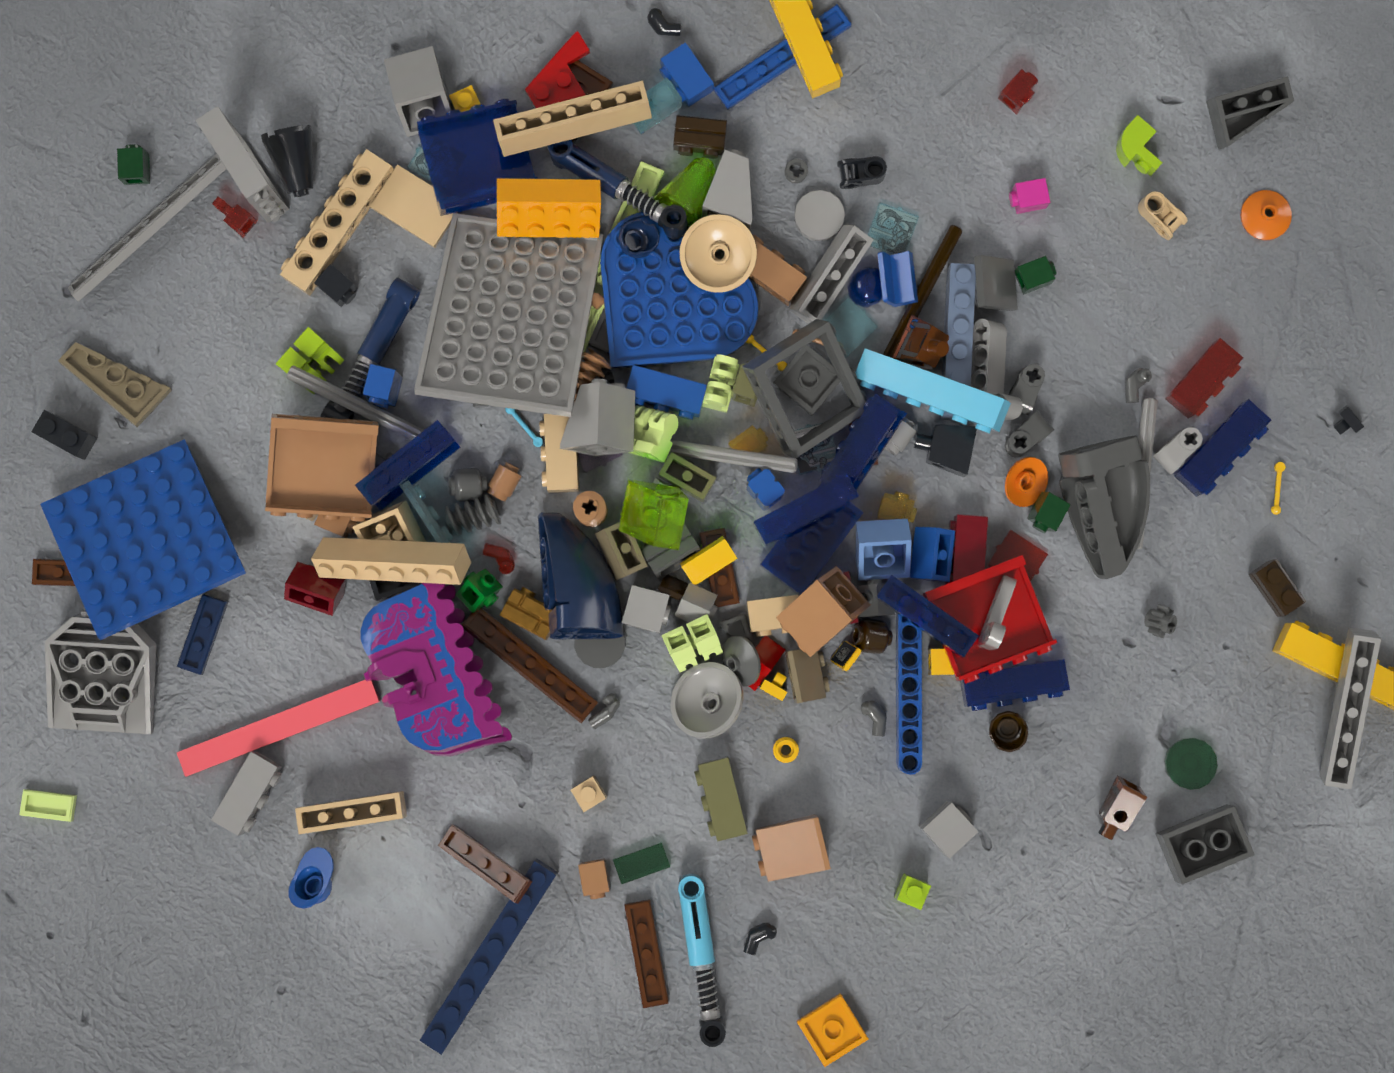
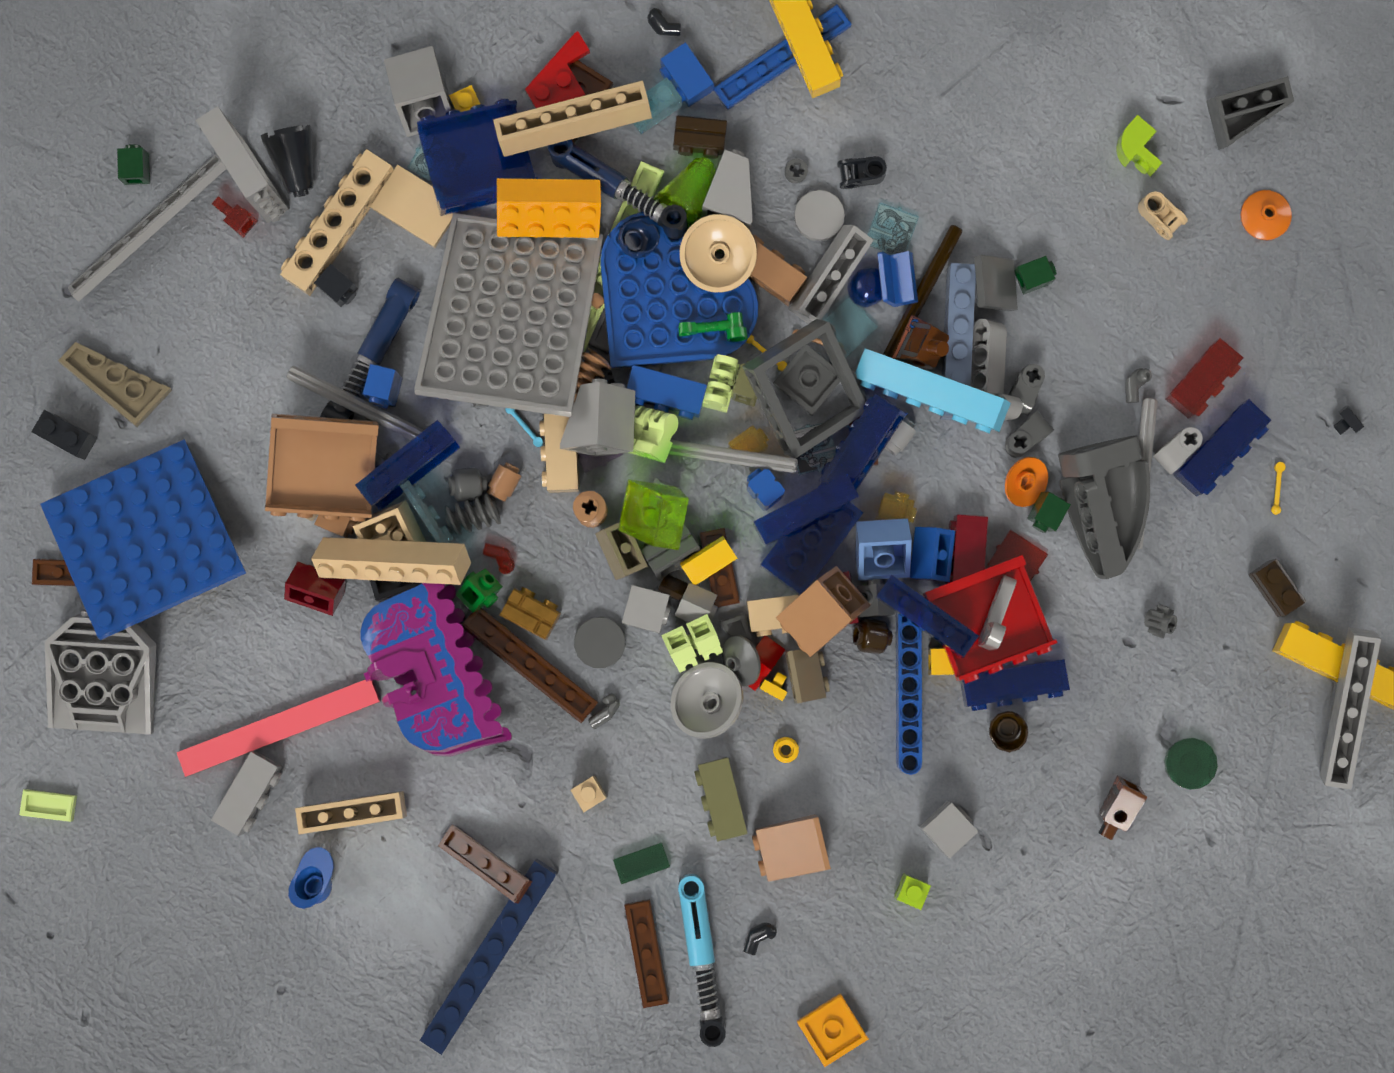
dark blue tile [177,594,228,675] -> none
lime legs [276,327,345,395] -> none
dark blue panel [538,512,623,639] -> none
medium nougat brick [578,858,610,899] -> none
olive brick [659,452,716,502] -> none
slope [830,641,861,671] -> none
dark grey arm [861,701,887,737] -> none
black torso [914,425,977,477] -> none
clear red brick [998,69,1038,115] -> none
dark pink brick [1009,178,1050,214] -> none
dark grey brick [1155,804,1255,885] -> none
none -> green brick [678,312,748,342]

